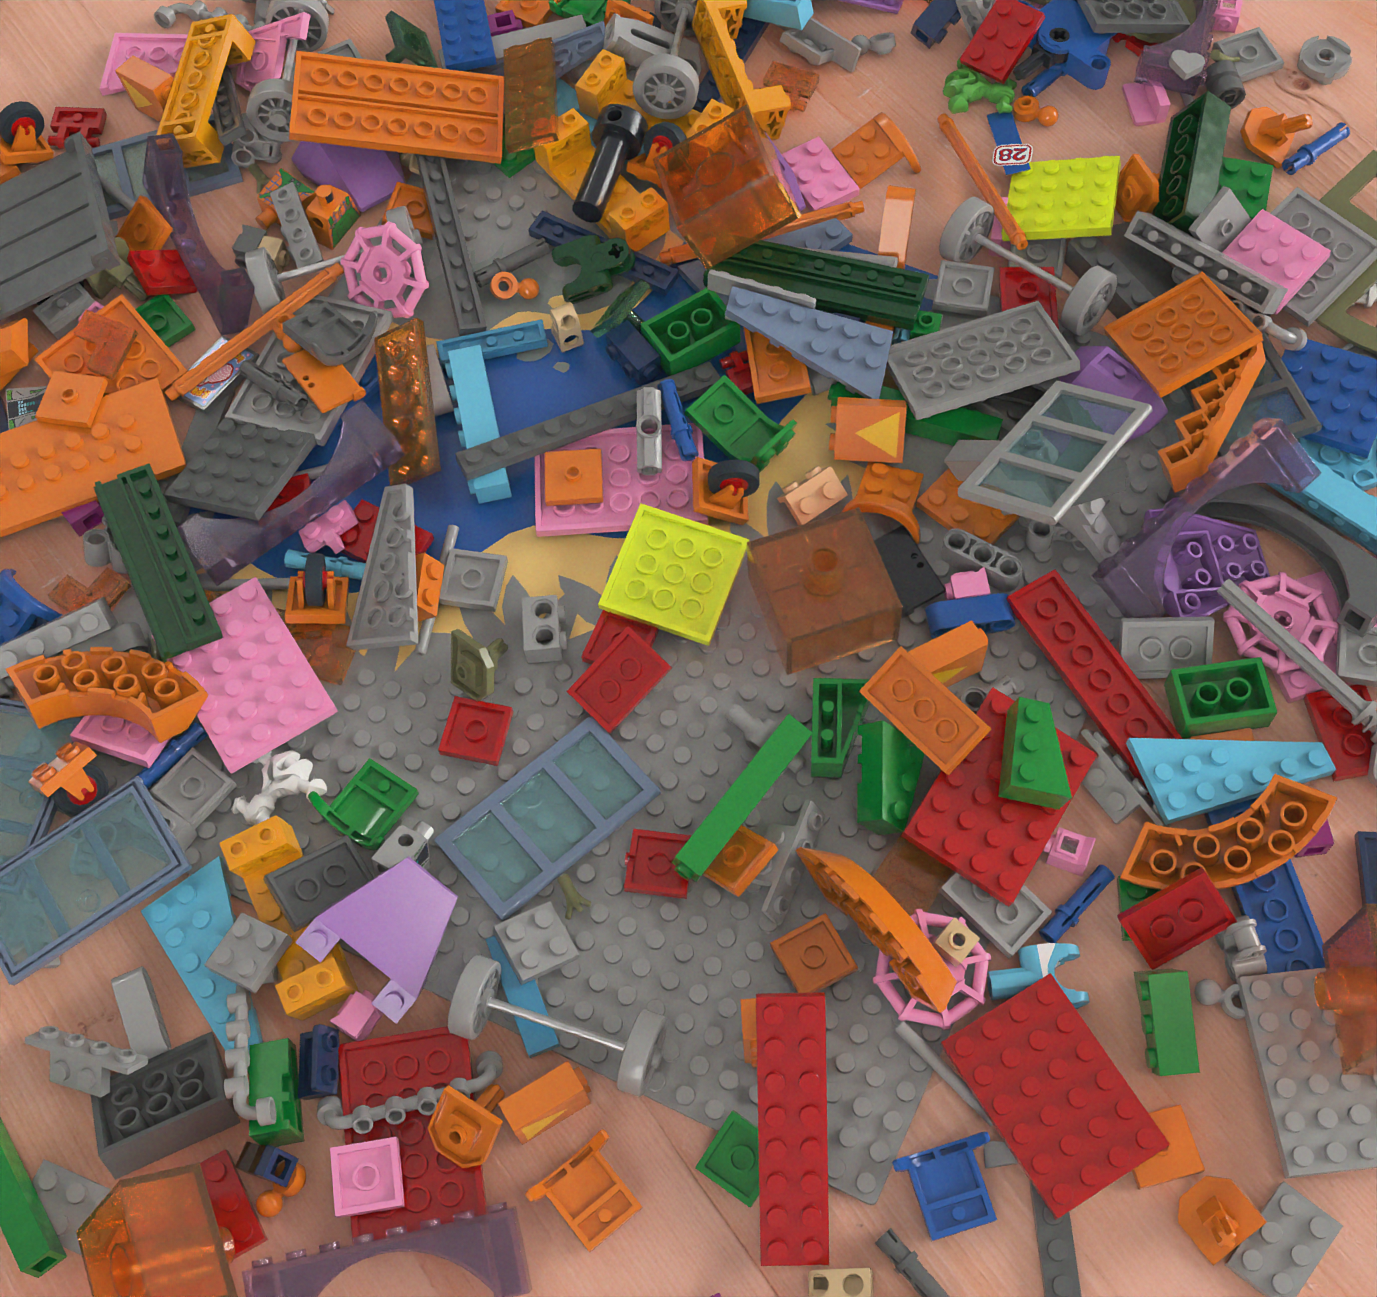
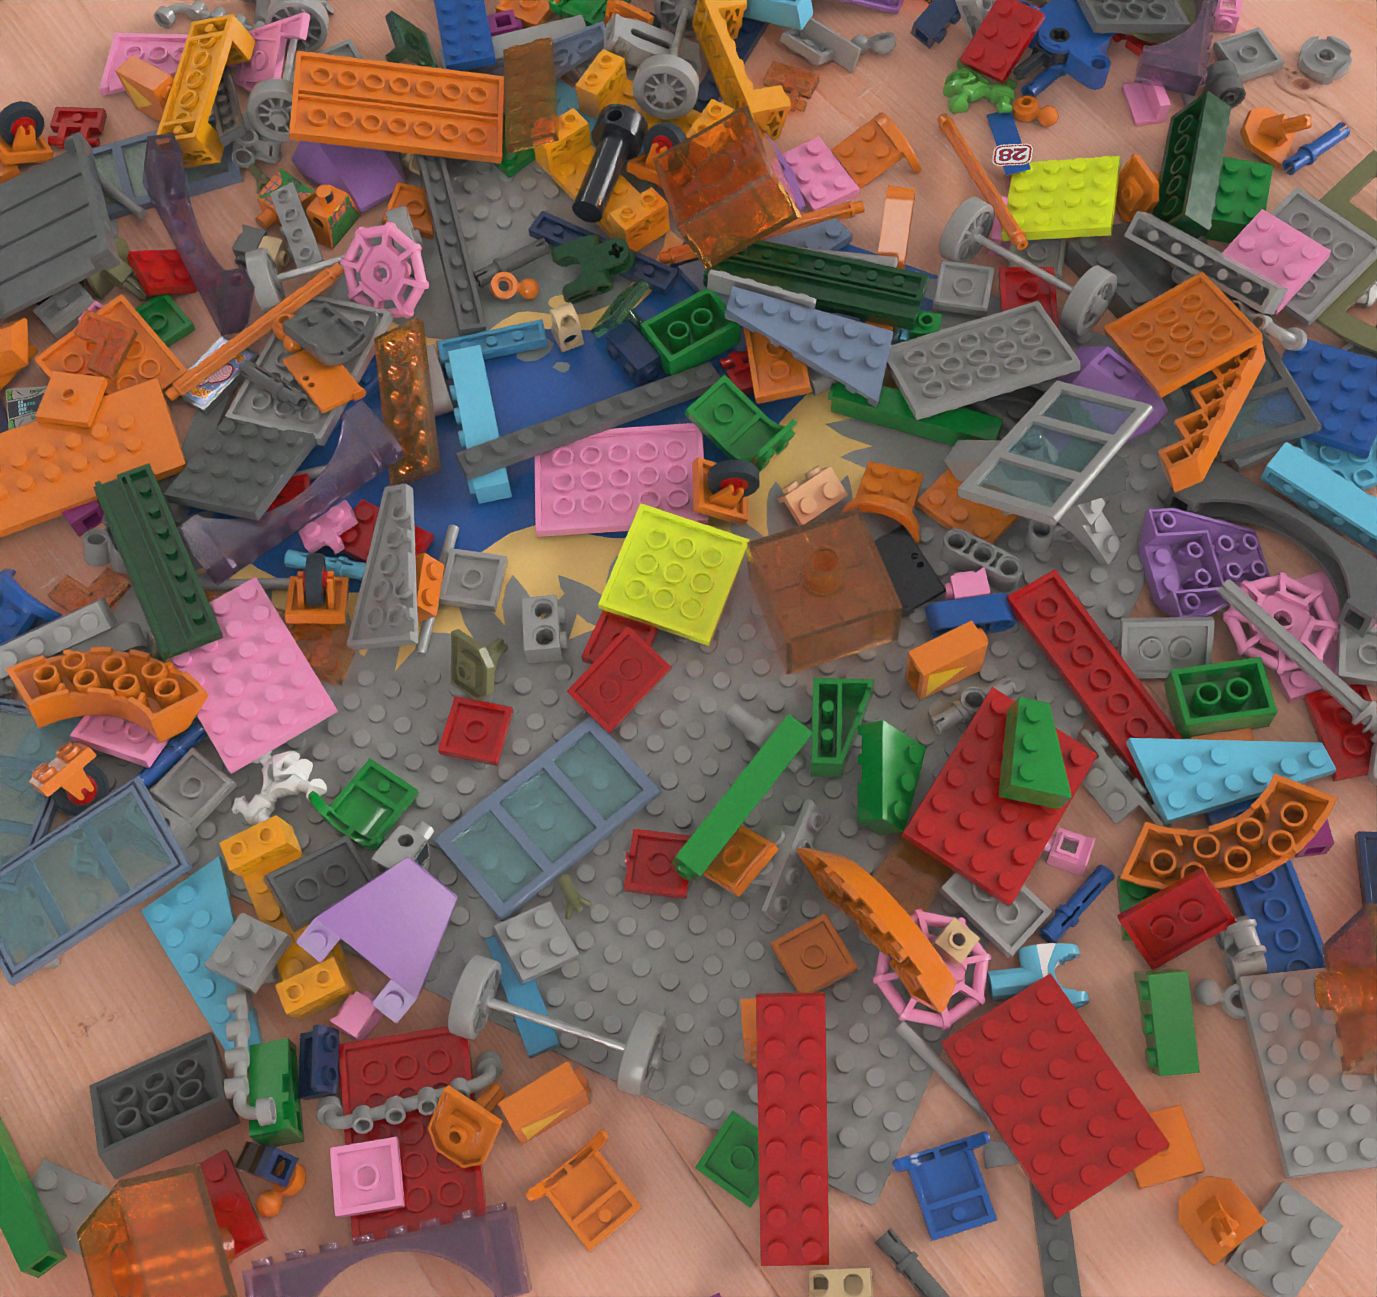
light grey bracket [25,1026,148,1097] -> none
light grey beam [111,966,171,1060] -> none
orange plate [116,195,173,251] -> none
orange plate [545,449,603,506] -> none
light grey piece [636,387,662,475] -> none
blue pin [657,379,698,461] -> none
orange brick [829,397,907,463] -> none
orange plate [859,646,991,775] -> none
clear purple arch [1091,418,1321,618] -> none
light grey tile [1169,50,1205,80] -> none
light grey plate [1188,186,1252,253] -> none
olive bar [1210,49,1240,63] -> none

